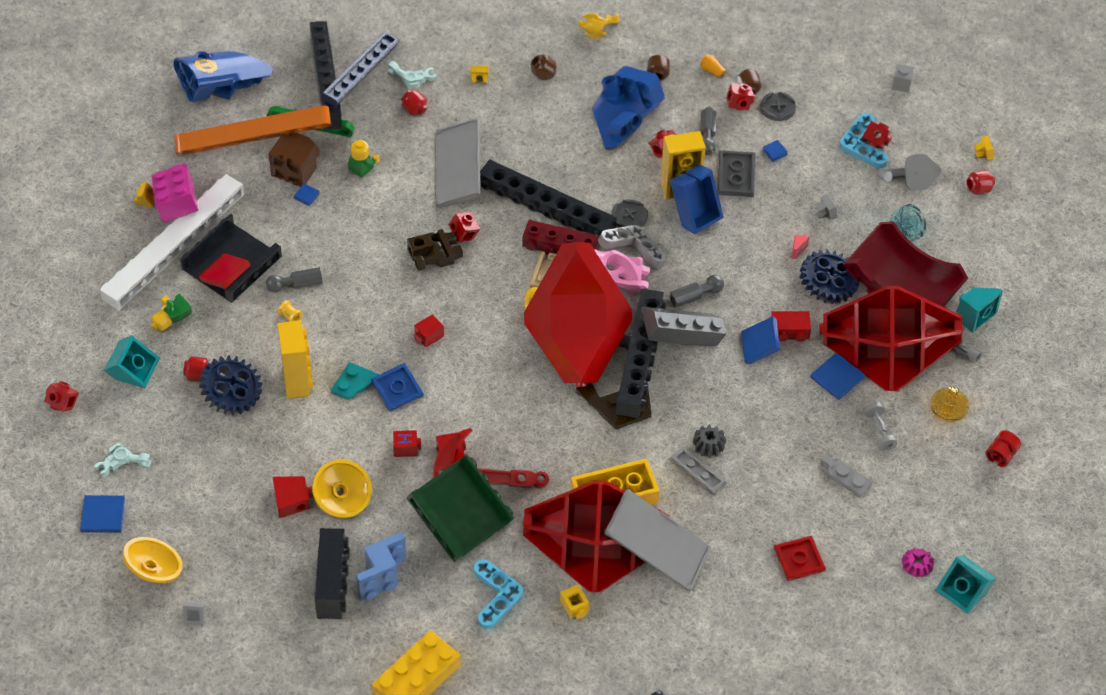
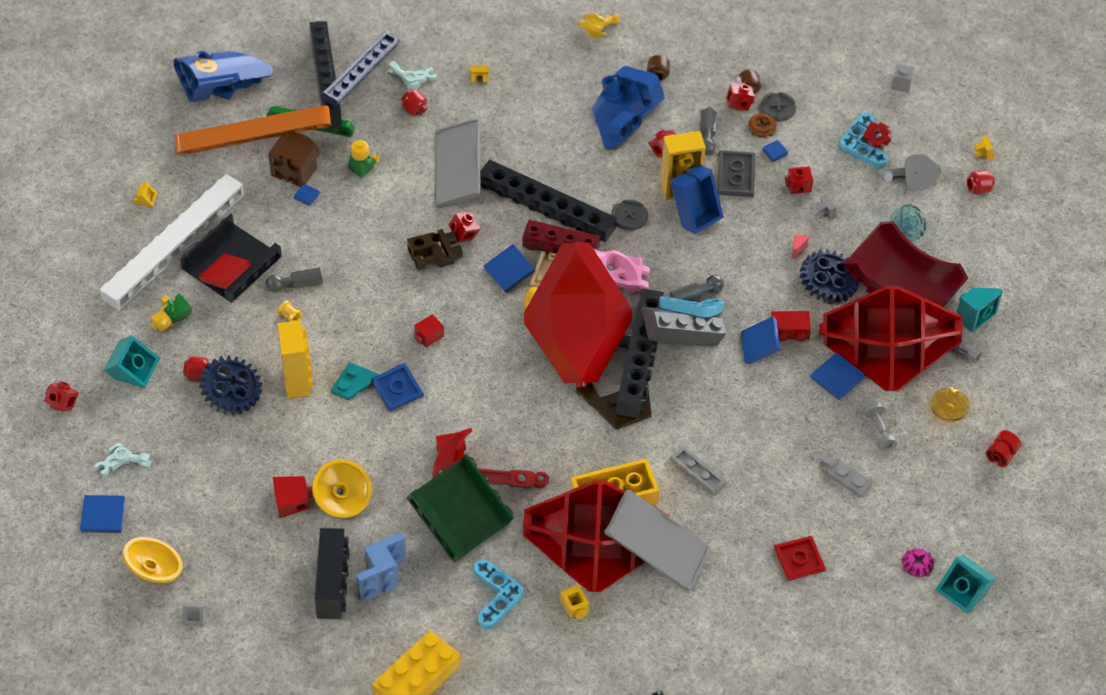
dark pink brick [151,163,199,223] -> none
red brick [393,430,421,457] -> none
reddish brown head [530,54,557,81] -> none
light grey beam [598,225,666,268] -> none
dark grey gear [693,424,726,458] -> none
light orange cone [699,54,726,78] -> none
none -> blue tile [484,244,535,293]
none -> medium azure beam [659,296,725,317]
none -> dark orange gear [748,114,777,138]
none -> red brick [785,166,813,194]

